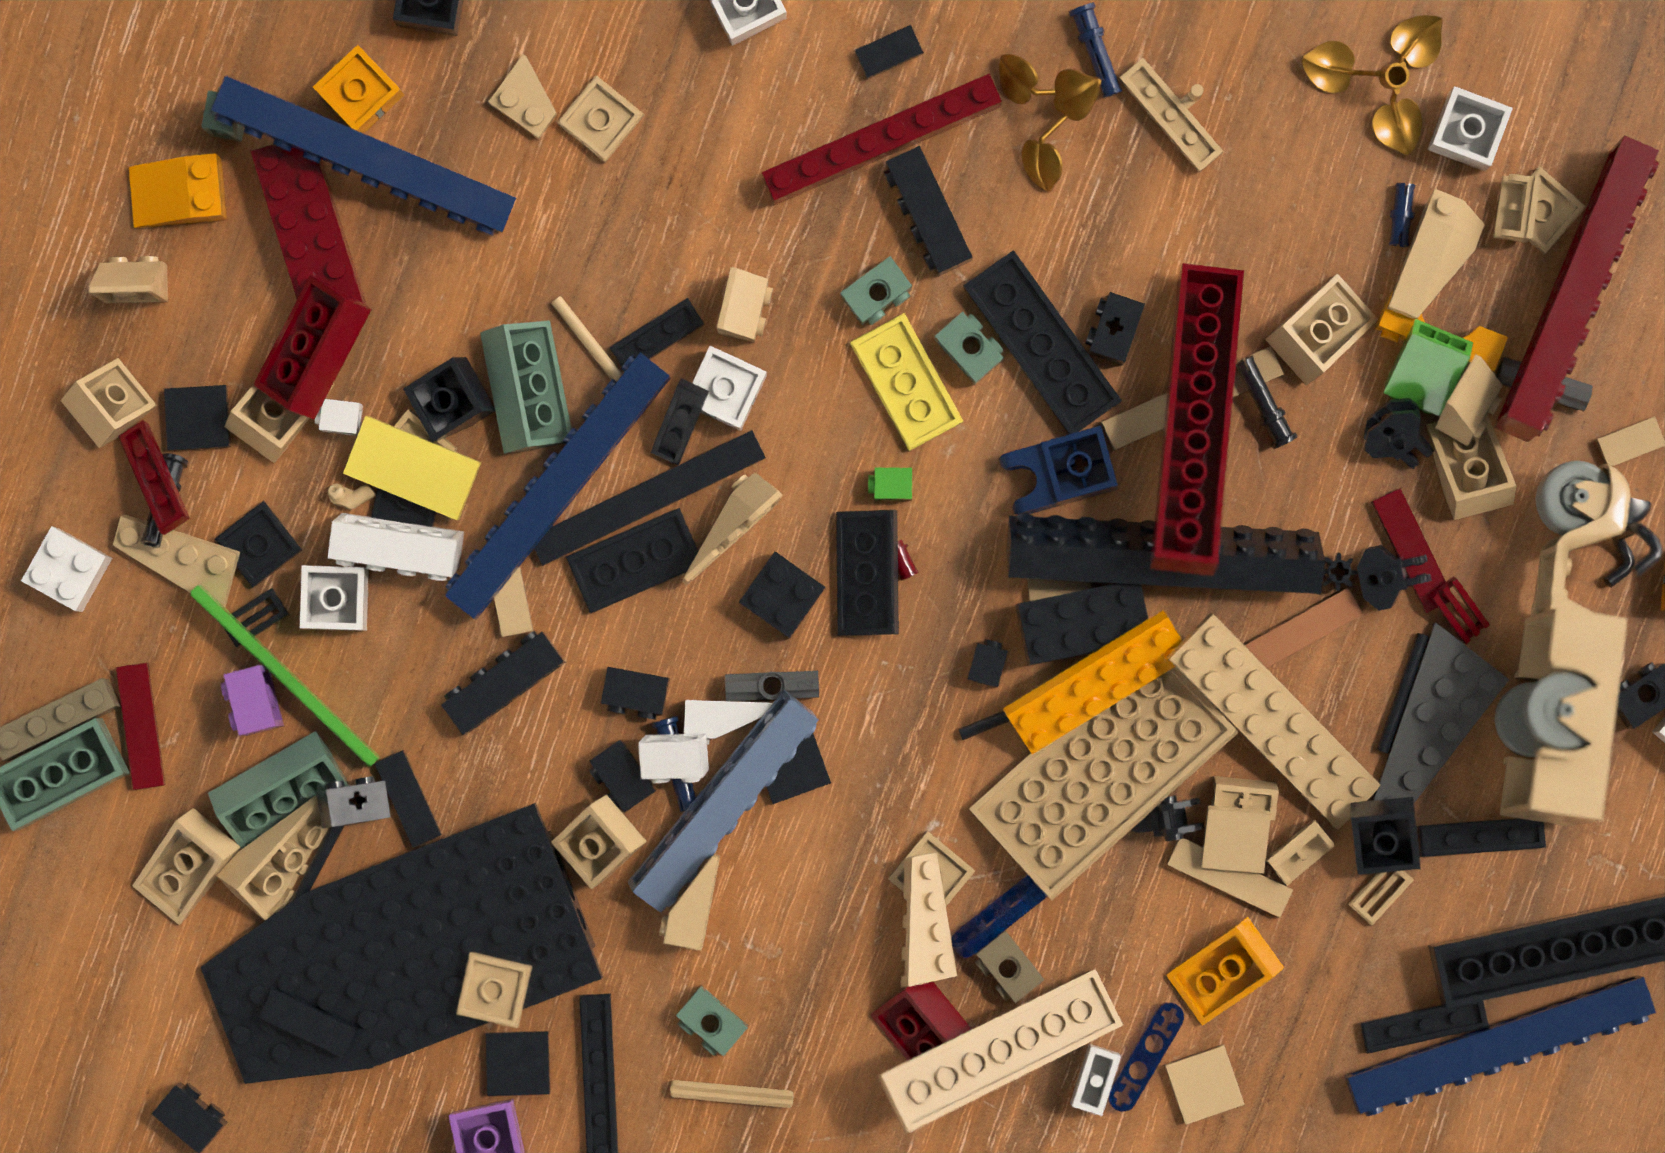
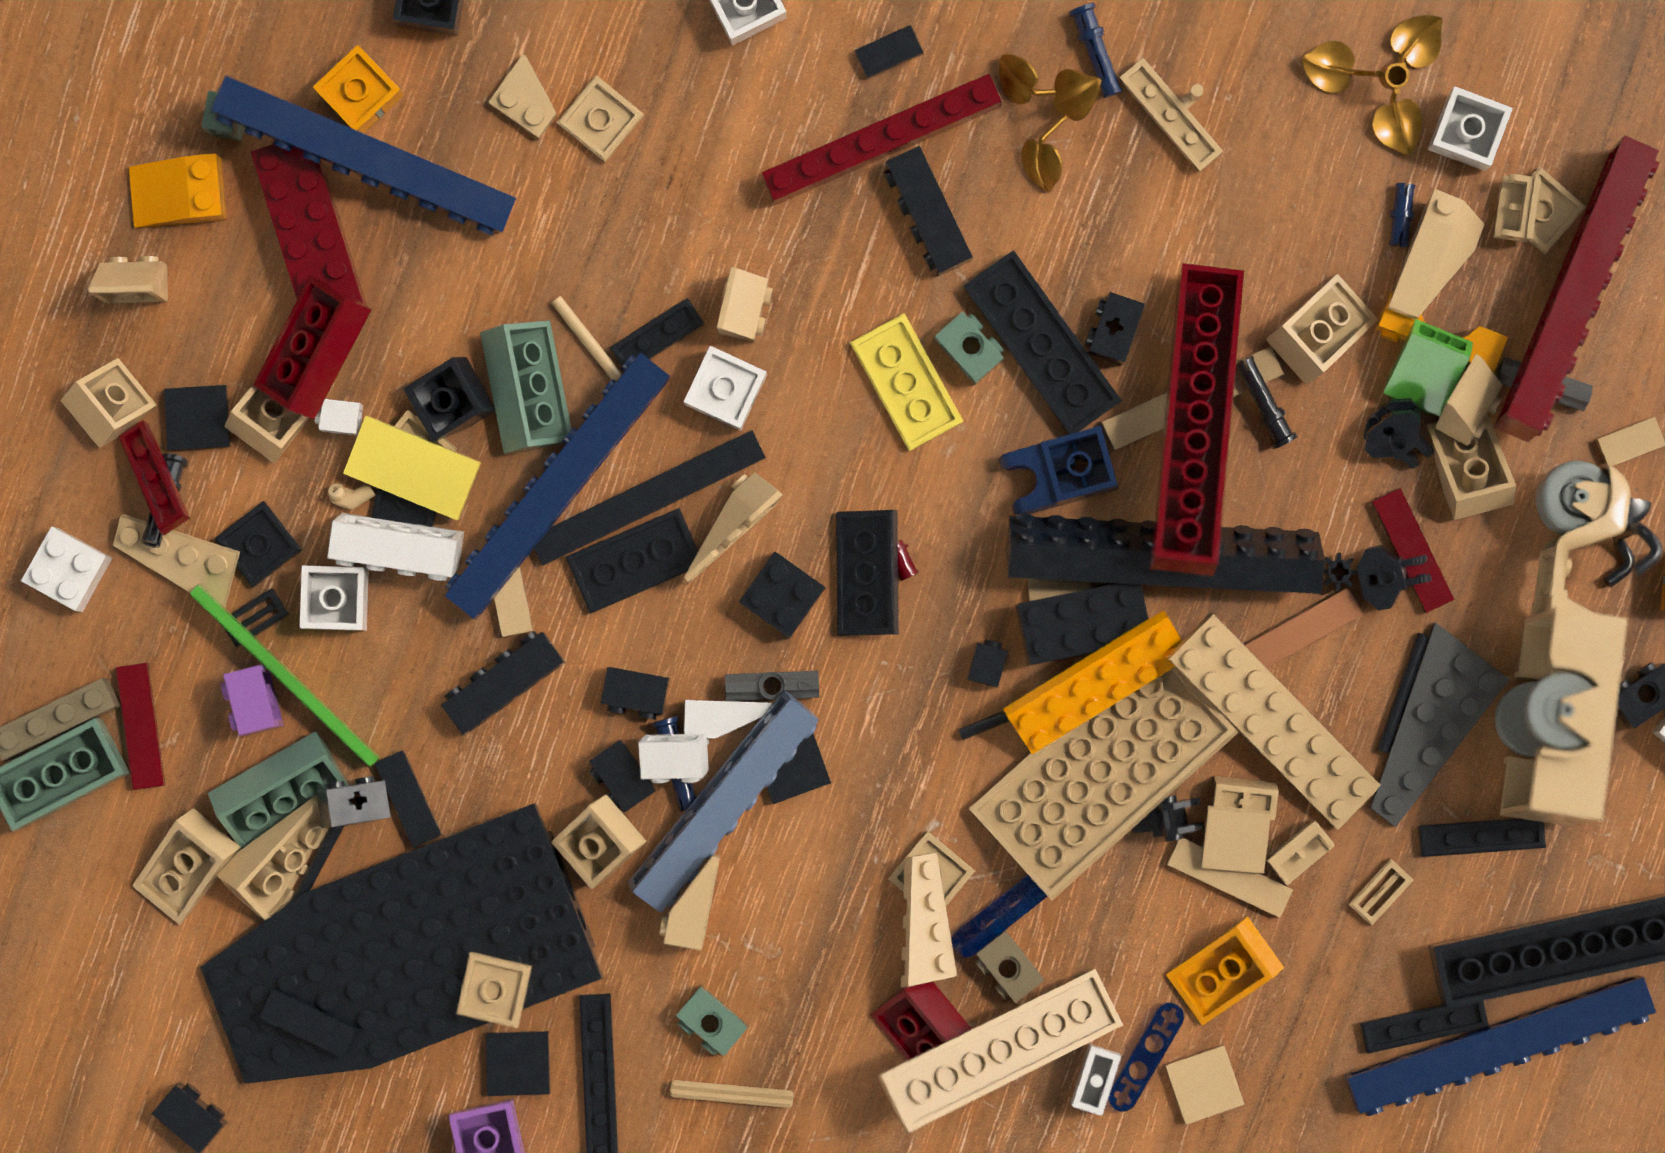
black tile [650,378,709,466] -> none
sand green brick [840,256,912,326] -> none
bright green brick [868,467,912,501] -> none
black brick [1351,797,1421,875] -> none
dark red tile [1429,576,1490,645] -> none

